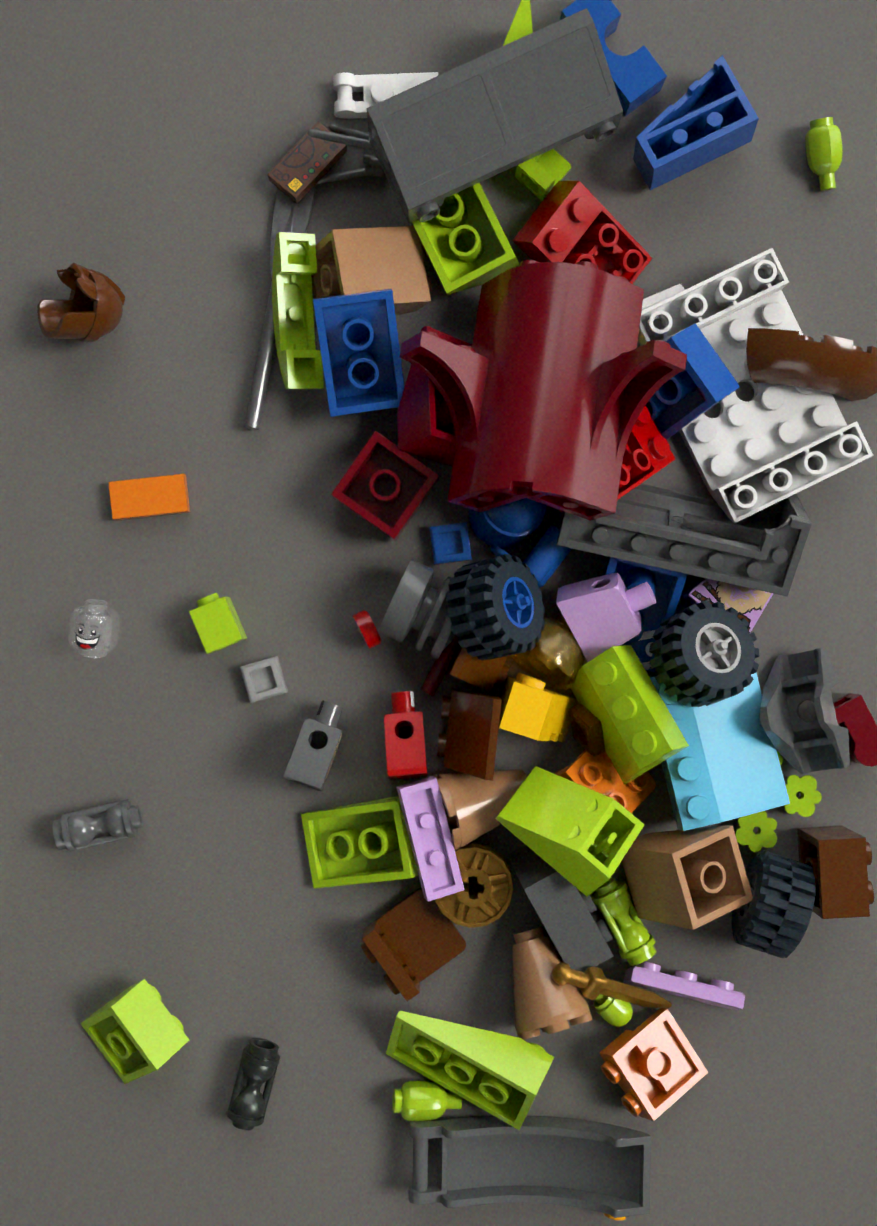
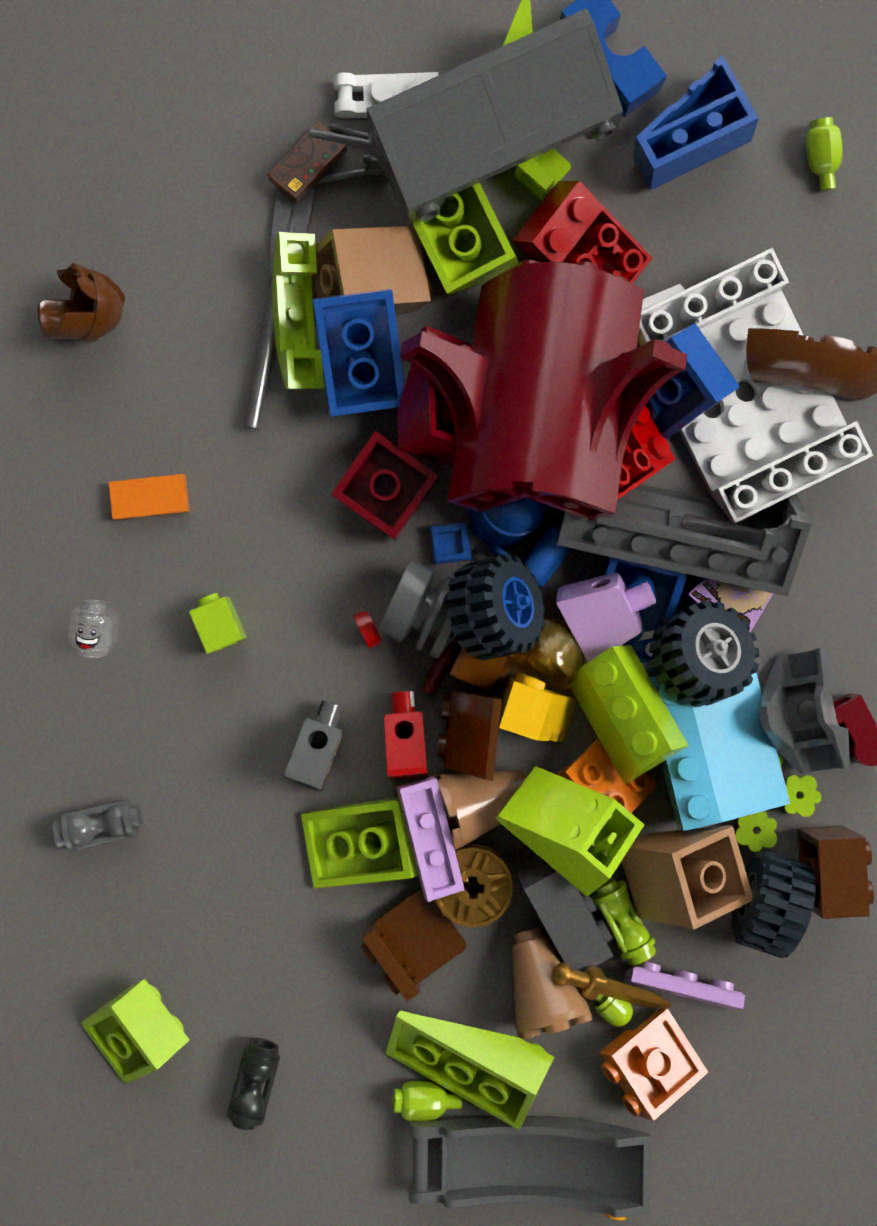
light grey tile [240,656,288,703] -> none
reddish brown tile [569,703,605,757] -> none

